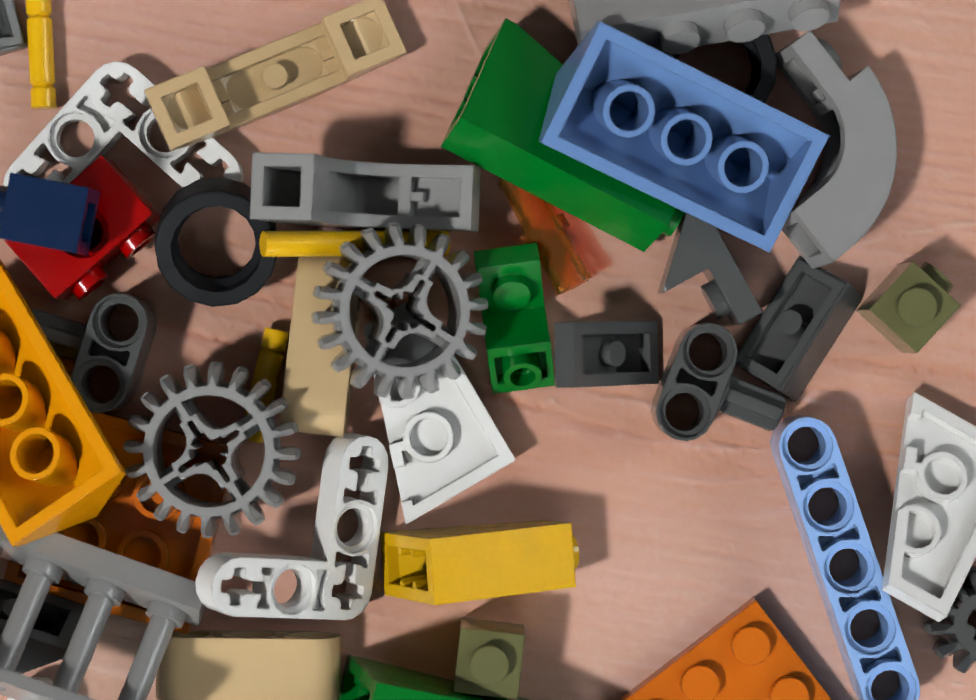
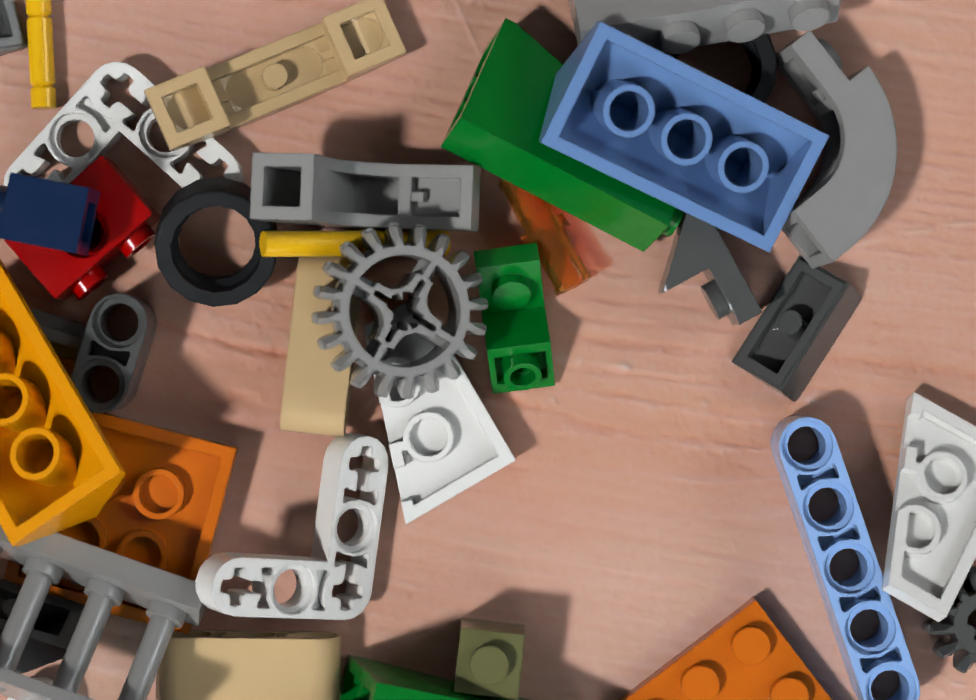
light grey gear [123,362,301,538] -> none
yellow wheel [244,327,289,443] -> none
yellow slope [380,520,580,605] -> none
dark grey slope [554,321,659,388] -> none
dark grey beam [651,323,786,441] -> none
olive brick [856,262,961,353] -> none

